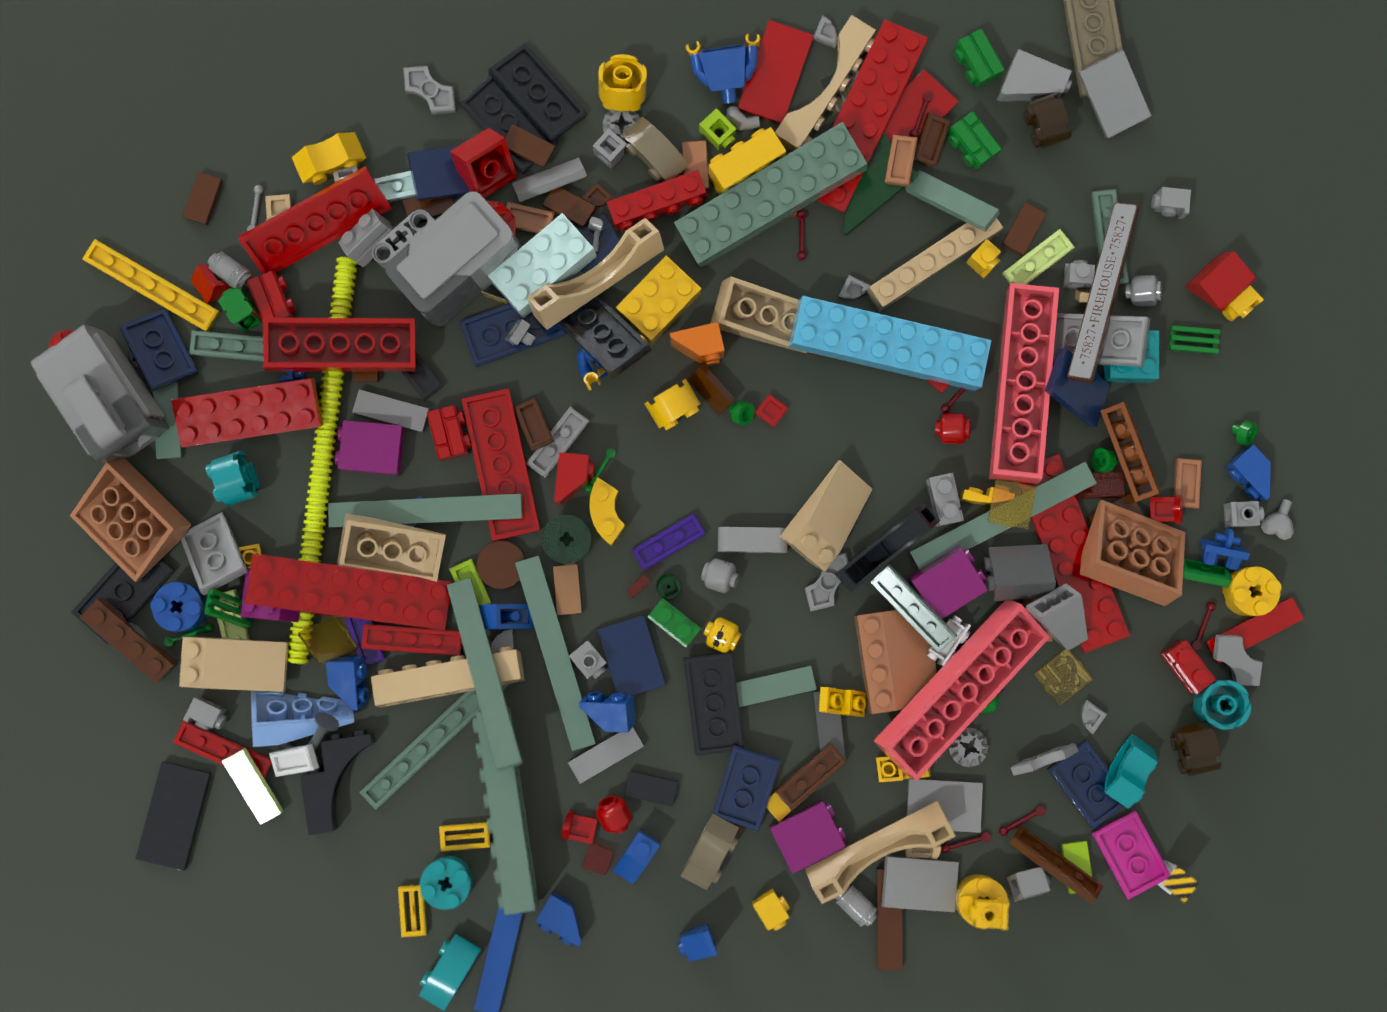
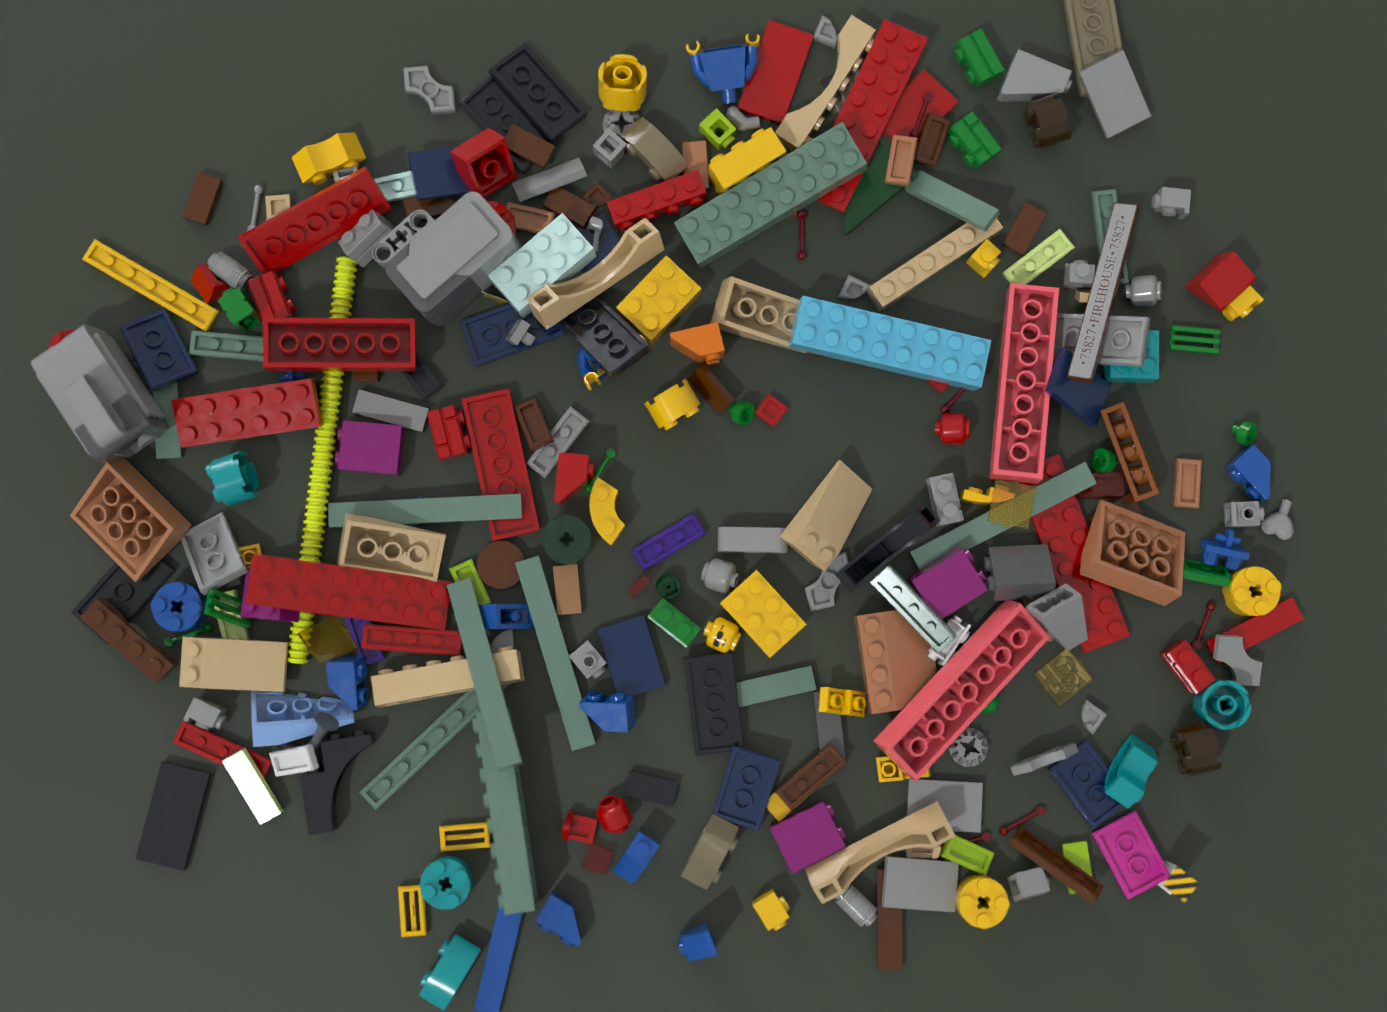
light grey tile [568,727,644,784] -> none
yellow brick [969,899,1008,930] -> none
red tile [1150,495,1184,524] -> none
none -> yellow brick [720,570,807,658]
none -> lime tile [939,835,994,876]

